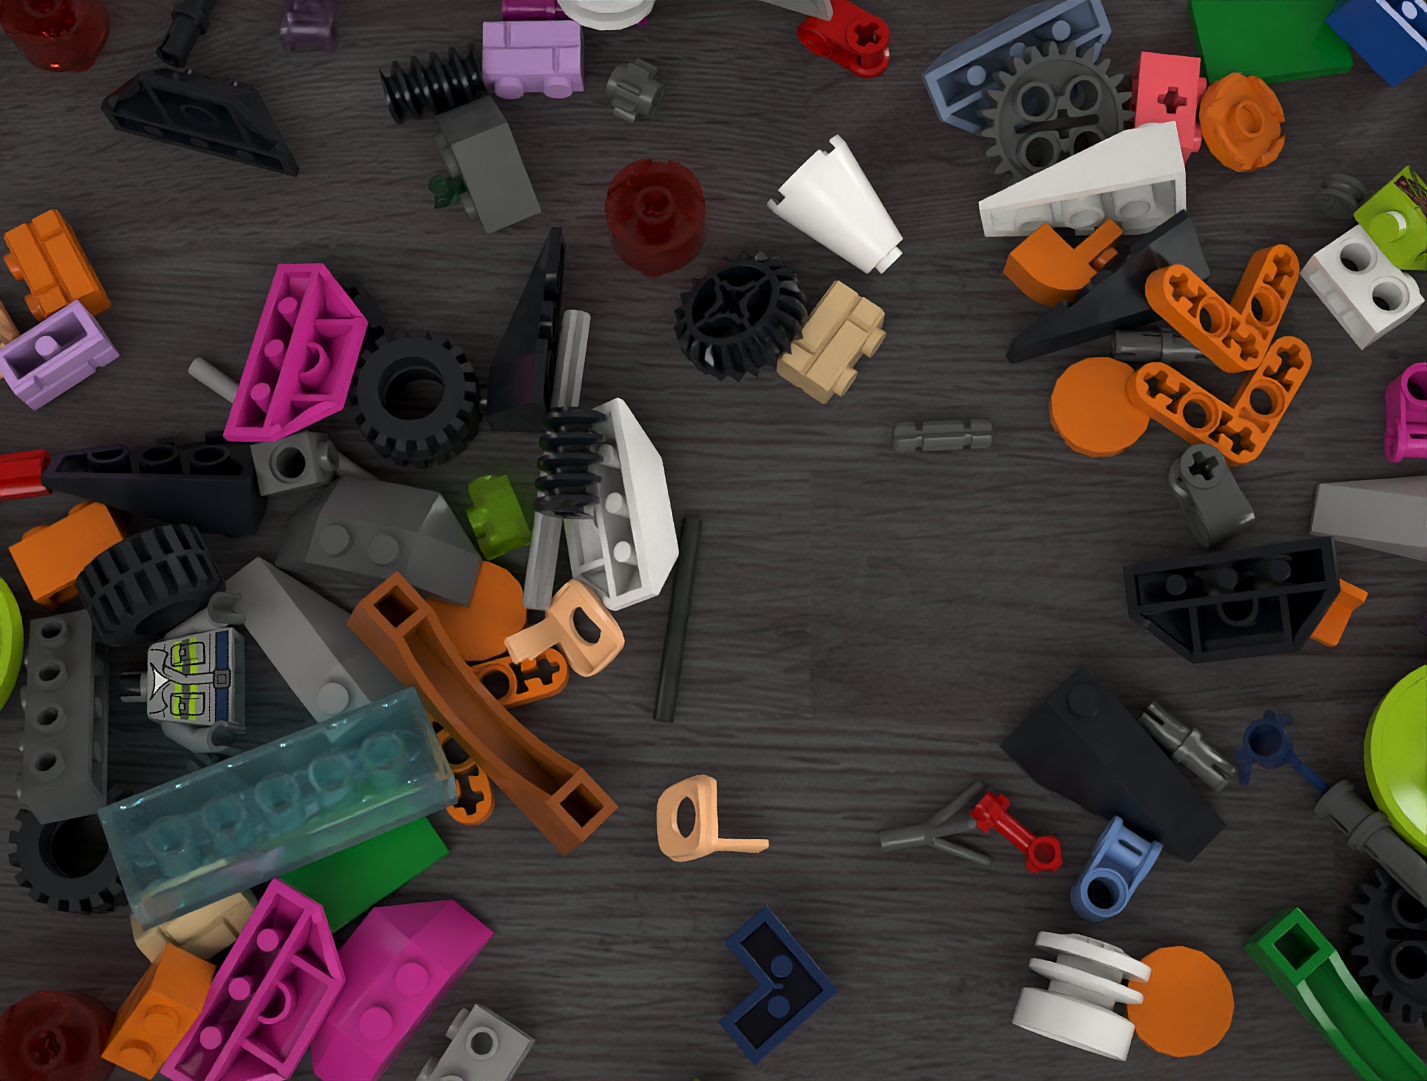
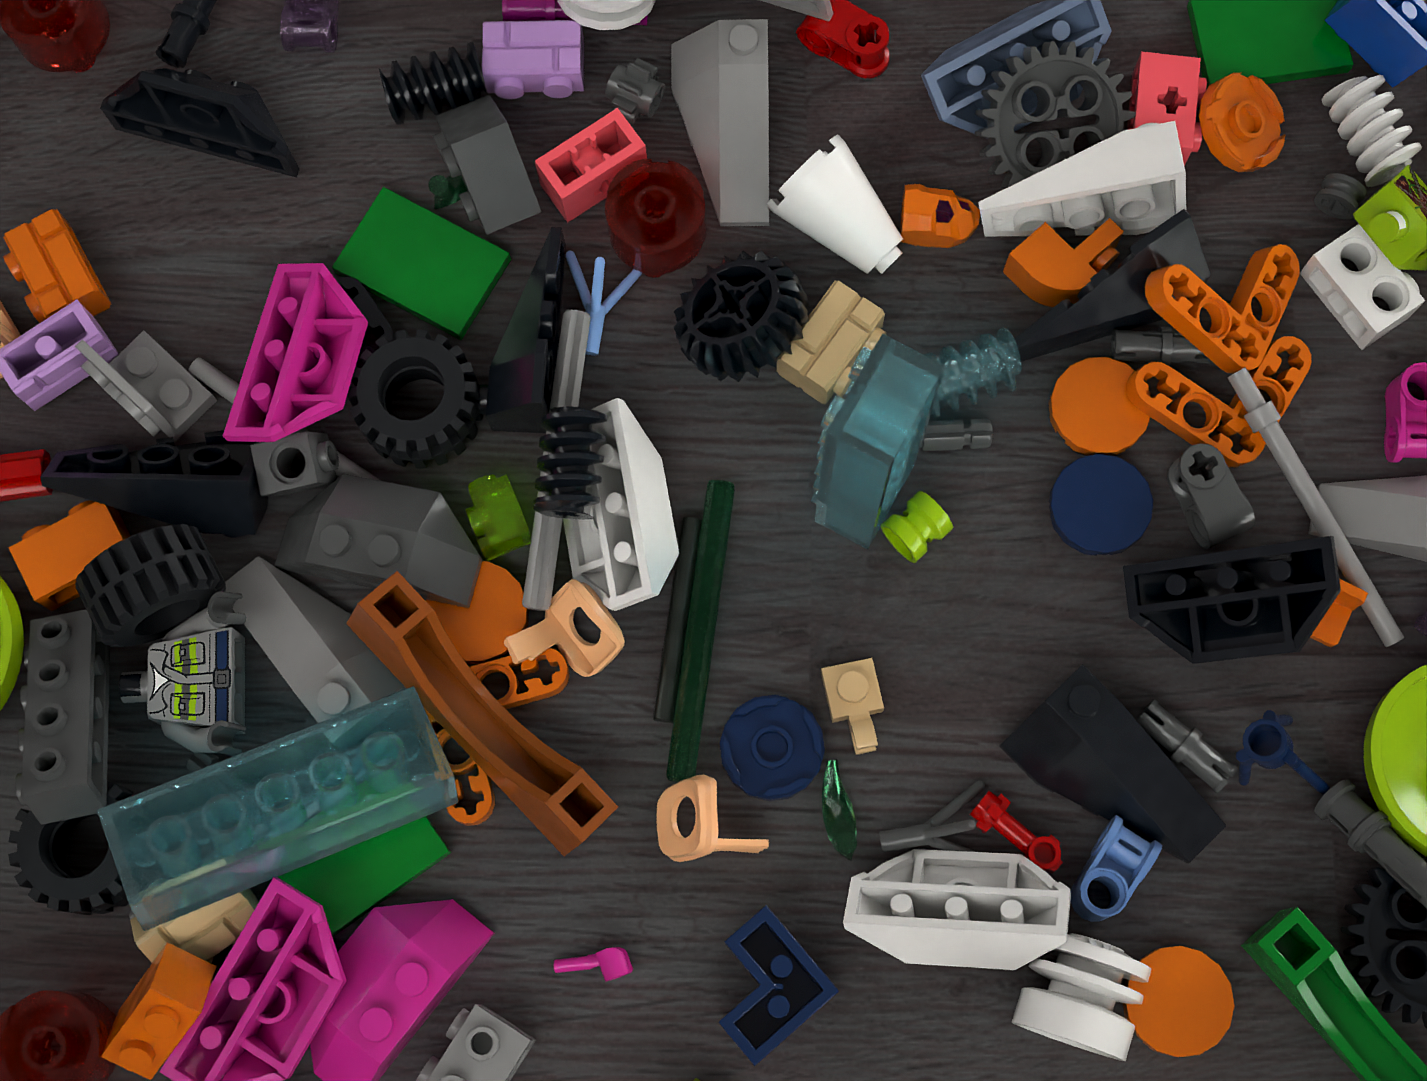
none -> light grey bracket [75,330,218,443]
none -> green tile [332,187,512,340]
none -> coral brick [535,108,649,223]
none -> dark pink hand [554,947,633,982]
none -> light blue plant [565,250,642,356]
none -> clear green axle [666,480,735,783]
none -> light grey wedge [671,19,769,226]
none -> dark blue tile [720,695,825,801]
none -> clear light blue brick [811,334,945,549]
none -> tan plate [821,658,884,755]
none -> clear green bar [822,760,857,861]
none -> white wedge [843,849,1071,970]
none -> lime wheel [880,491,954,563]
none -> orange rock [900,184,980,248]
none -> clear light blue piece [907,327,1022,418]
none -> dark blue tile [1049,454,1153,556]
none -> light grey bar [1227,367,1404,647]
none -> white piece [1322,75,1422,187]

